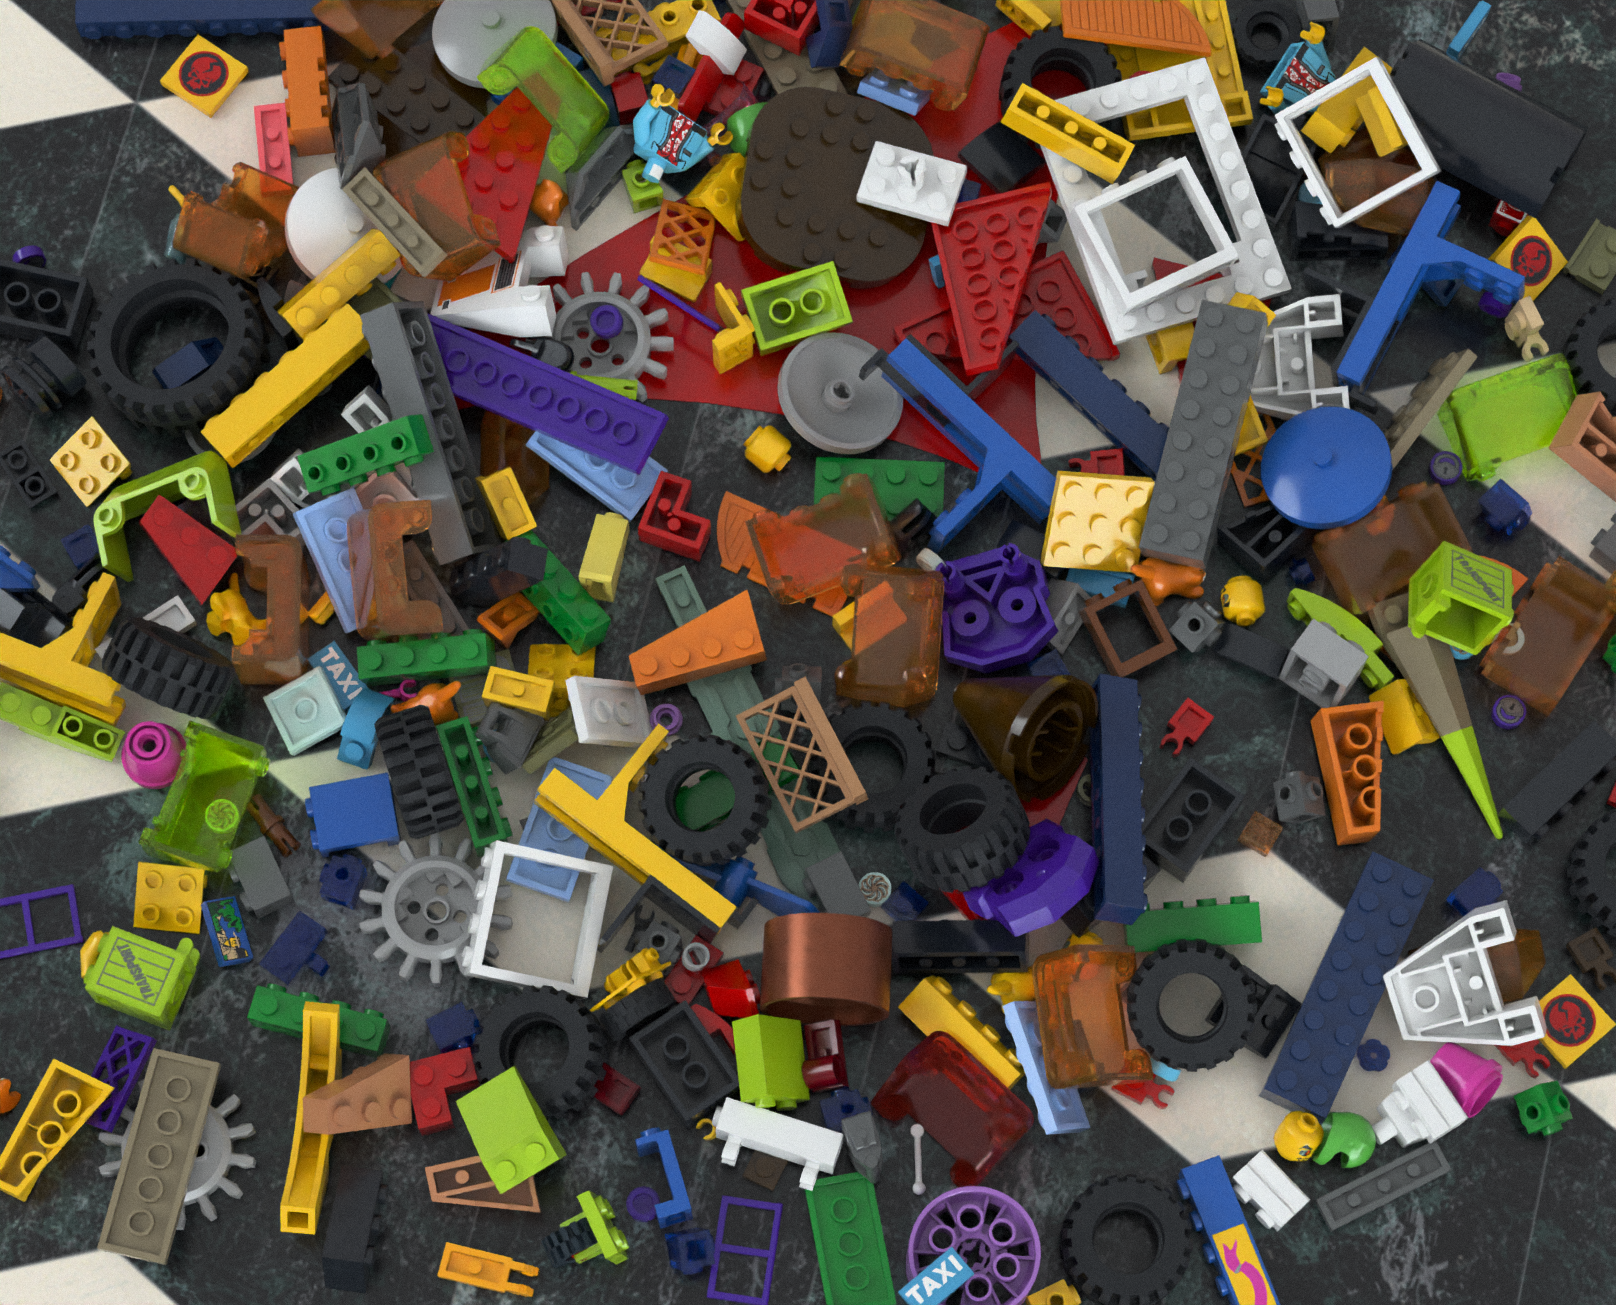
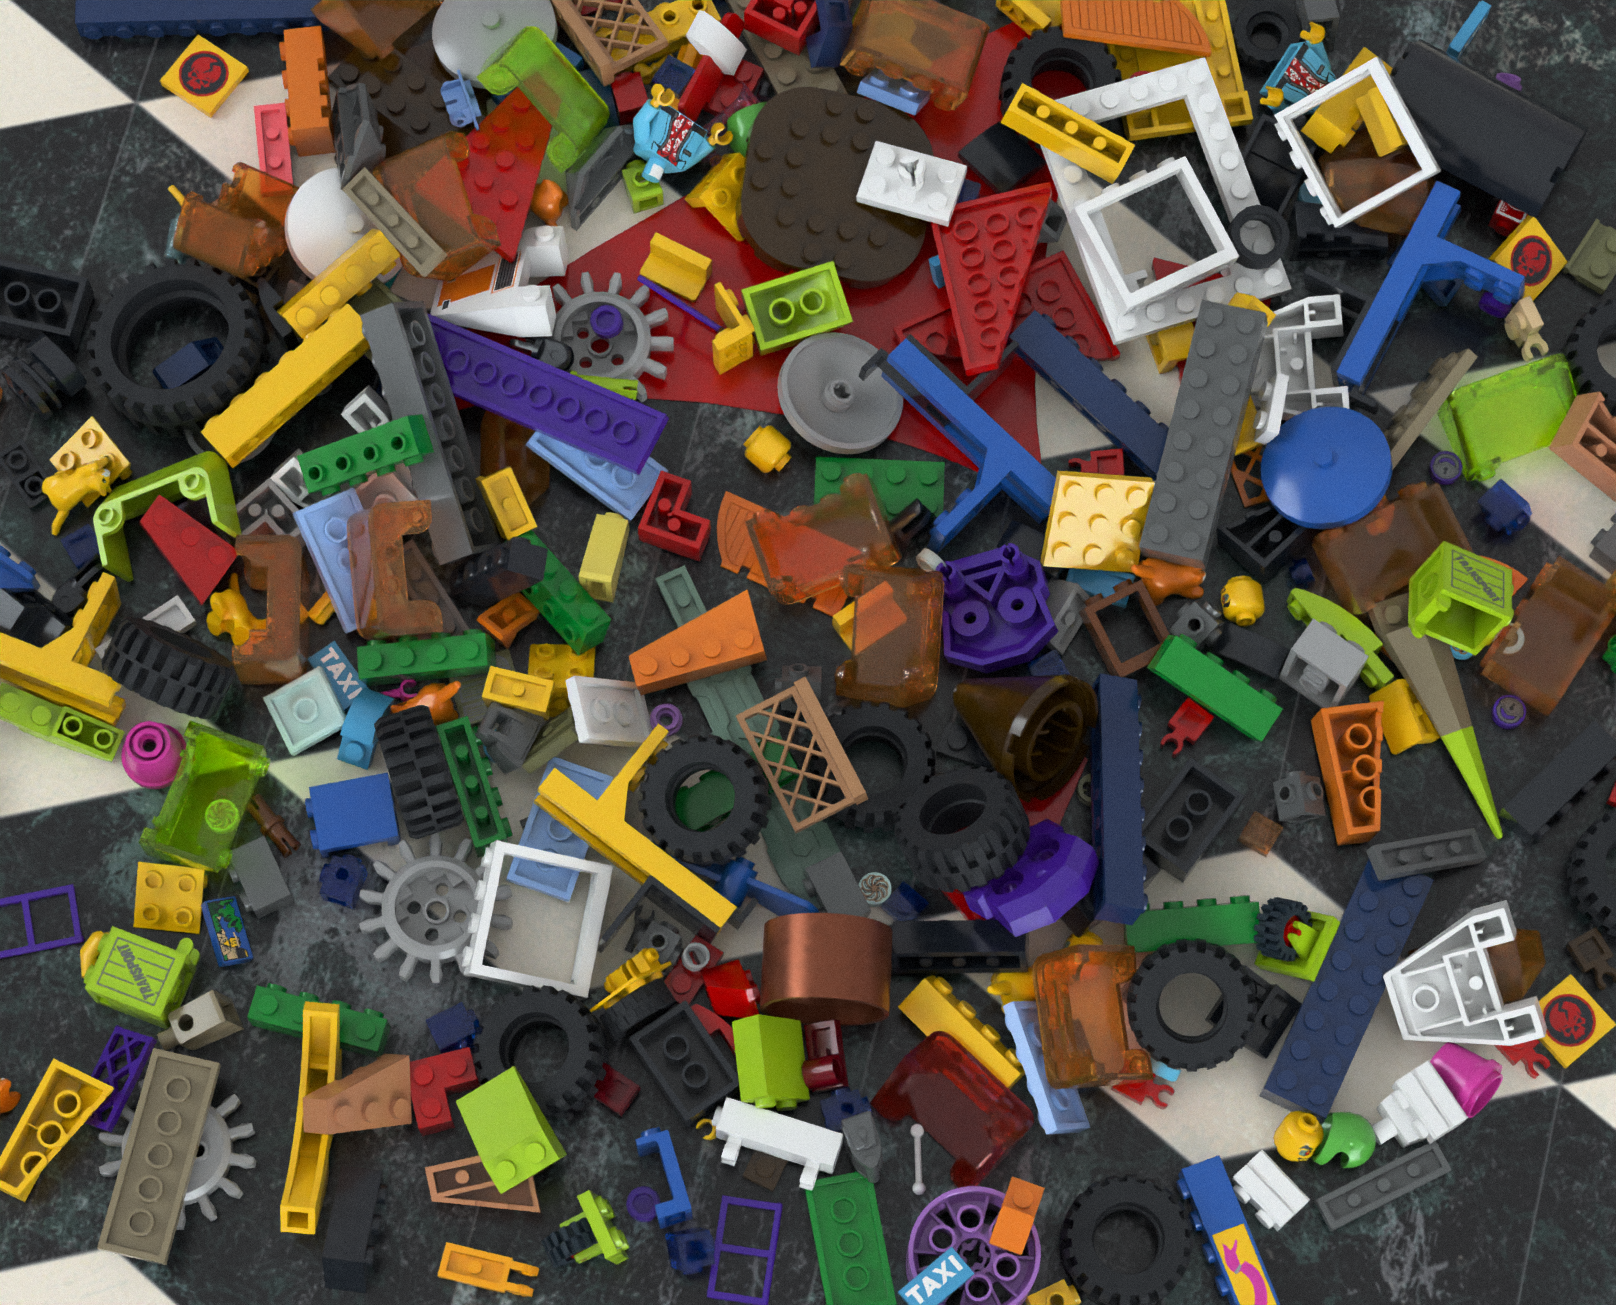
dark purple tile [12,245,46,268] -> none
clear blue plate [259,911,330,985] -> none
orange window [649,199,716,275] -> none
clear blue plate [1357,1039,1390,1072] -> none
clear blue brick [1446,867,1504,917] -> none
green brick [1514,1080,1573,1136] -> none
none -> yellow animal [41,457,112,536]
none -> dark tan torso [157,990,244,1051]
none -> medium blue hinge [440,69,481,130]
none -> orange slope [989,1176,1045,1255]
none -> green brick [1147,634,1283,742]
none -> black tyre [1226,205,1290,270]
none -> white plate [1253,372,1289,445]
none -> plate [1254,897,1340,982]
none -> dark grey plate [1366,828,1487,881]

